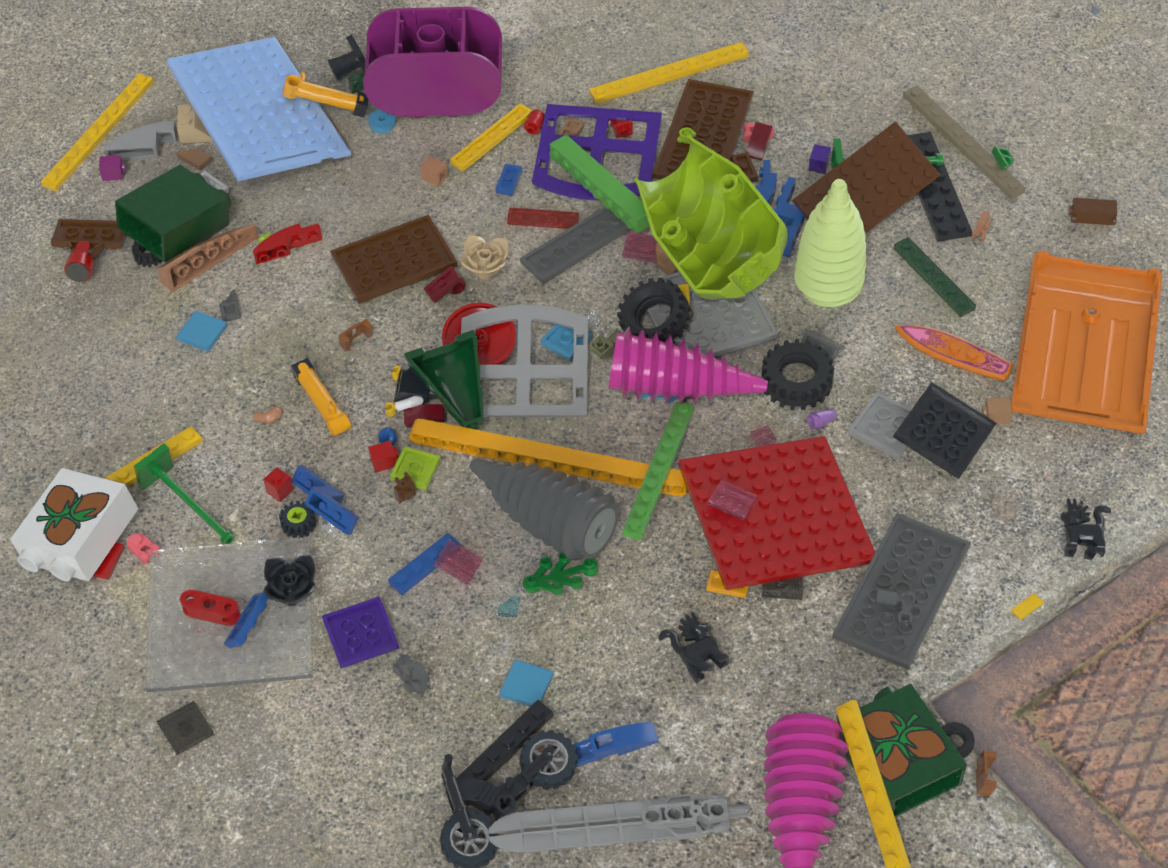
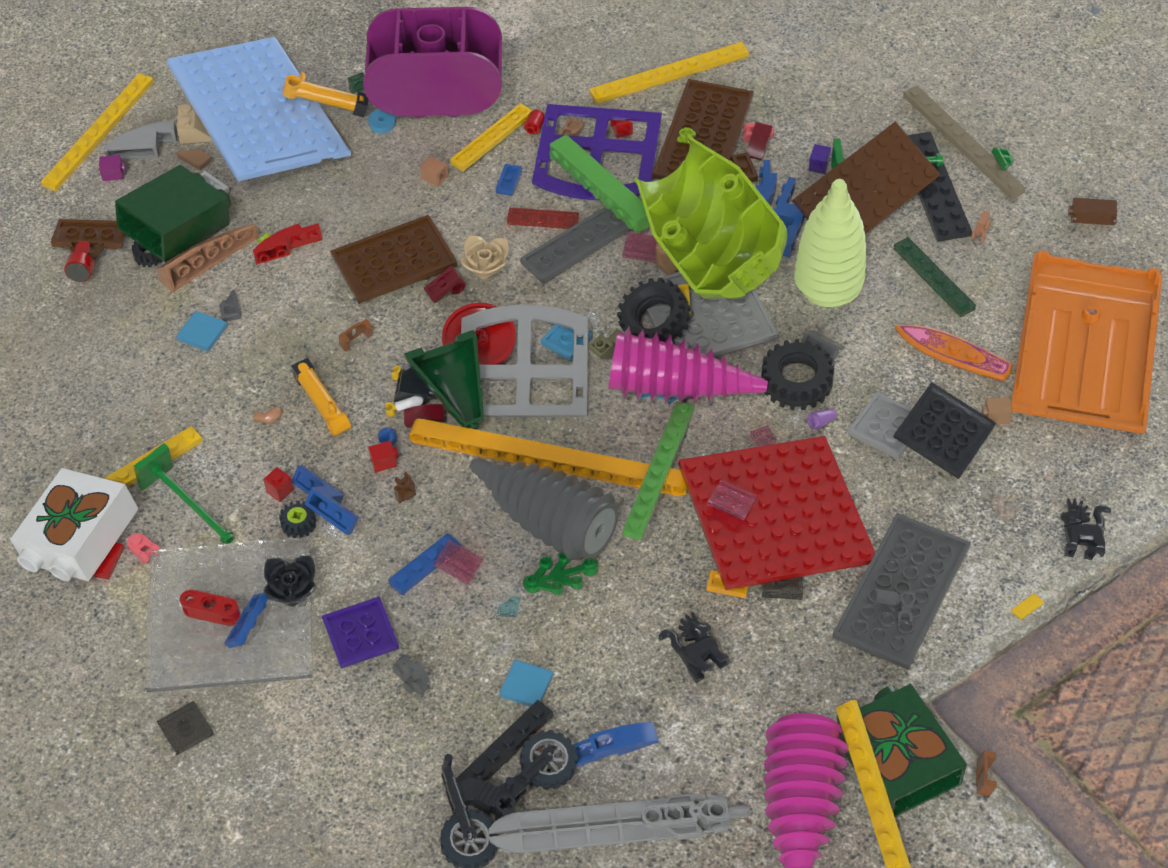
black plant [327,35,365,81] -> none
lime plate [390,446,441,490] -> none
black tyre [942,722,975,758] -> none

